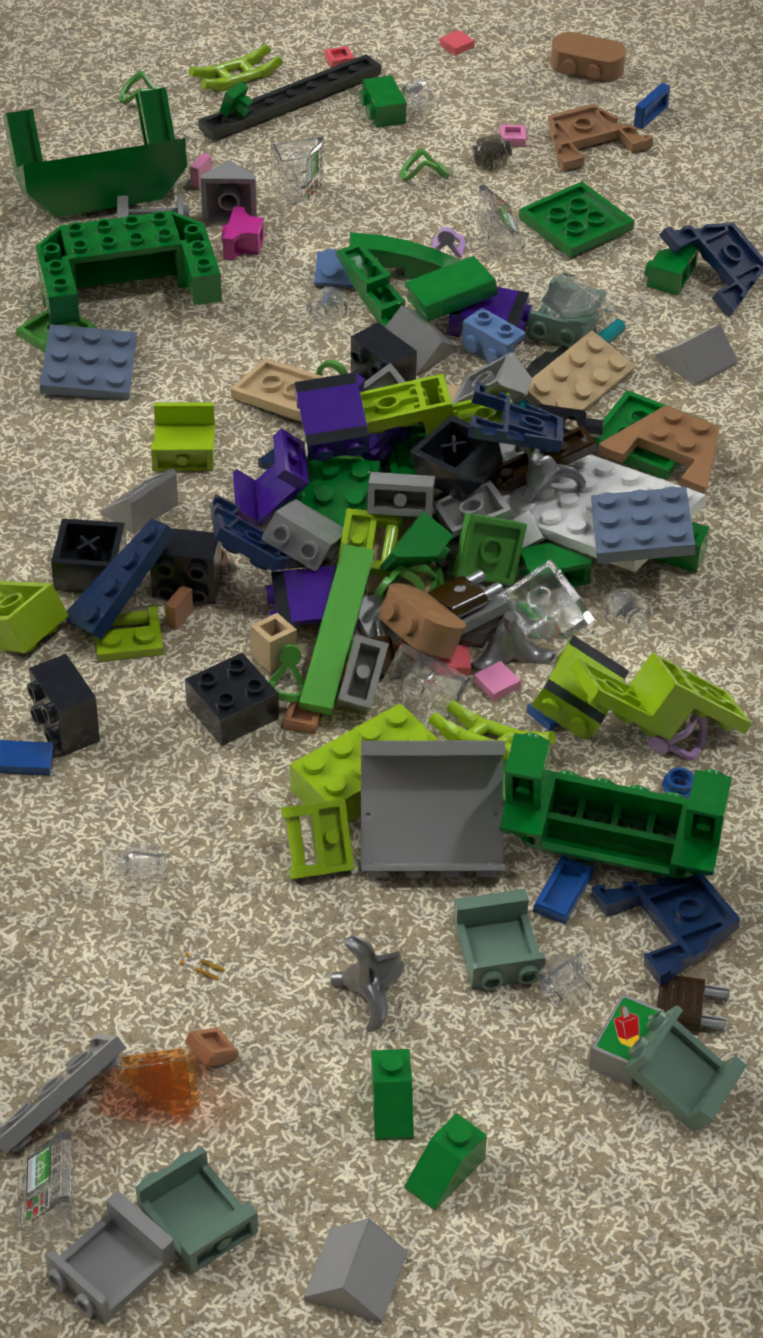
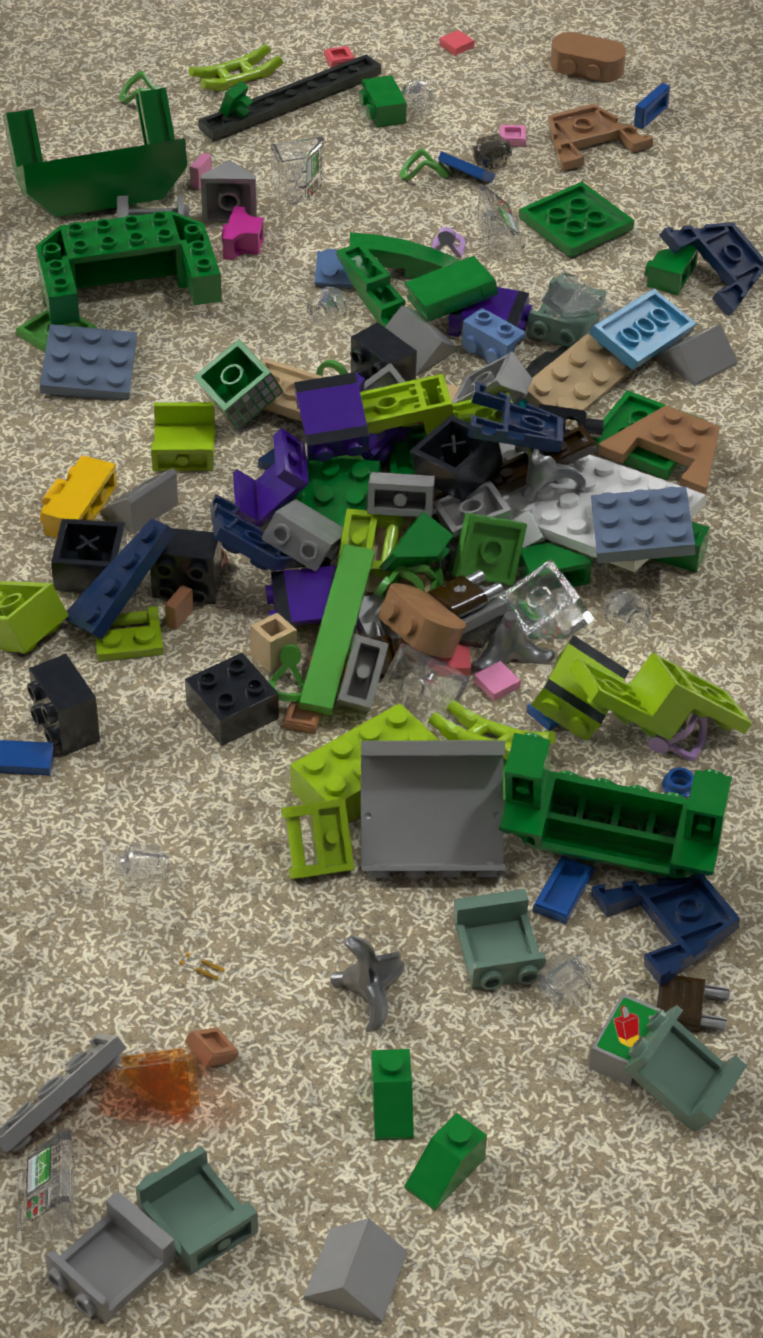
none -> yellow piece [40,455,117,538]
none -> green brick [193,339,284,430]
none -> blue tile [438,151,496,183]
none -> dark azure plate [589,289,697,370]

